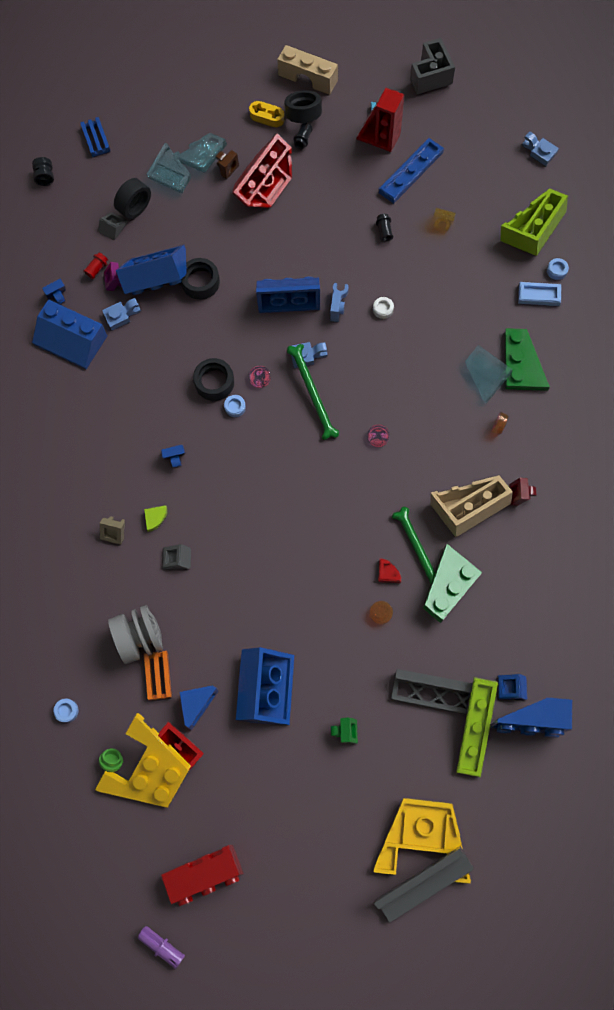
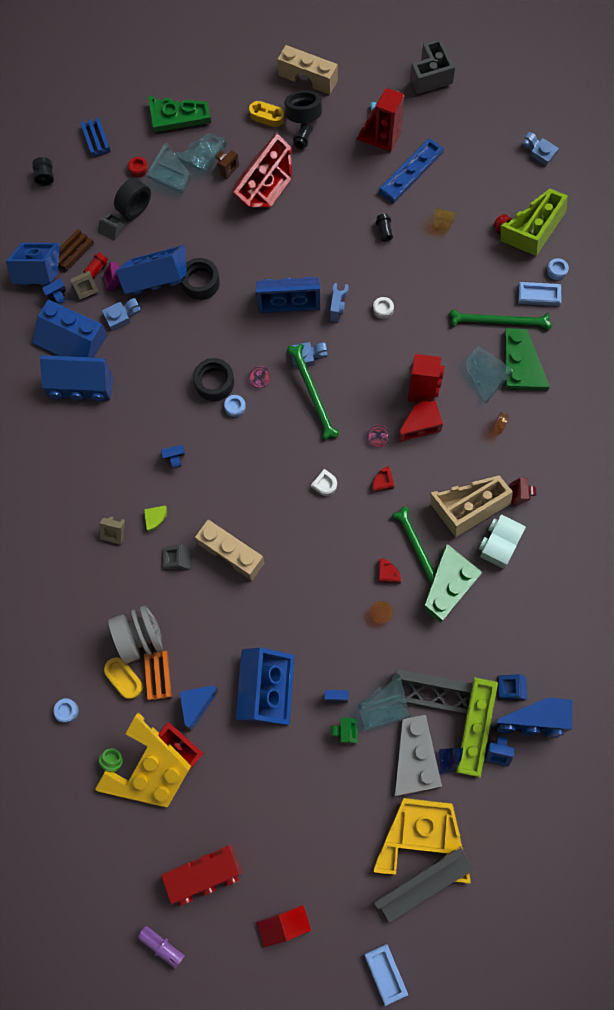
none -> blue slope [6,242,60,286]
none -> blue slope [40,355,113,402]
none -> reddish brown tile [58,229,94,271]
none -> dark tan tile [70,271,99,299]
none -> yellow tile [104,657,143,699]
none -> red tile [128,157,148,177]
none -> green wing [148,96,211,132]
none -> tan arch [195,520,265,581]
none -> red slope [257,905,311,947]
none -> white tile [311,469,337,496]
none -> blue tile [325,690,348,703]
none -> clear light blue wing [358,674,410,730]
none -> light blue tile [364,943,408,1006]
none -> red tile [372,466,395,493]
none -> light grey wing [394,715,442,797]
none -> red slope [399,400,443,442]
none -> red wedge [407,354,445,403]
none -> clear blue tile [439,747,463,774]
none -> green piece [449,309,552,330]
none -> light aqua brick [479,515,526,569]
none -> blue tile [485,735,514,767]
none -> red plate [494,214,512,234]

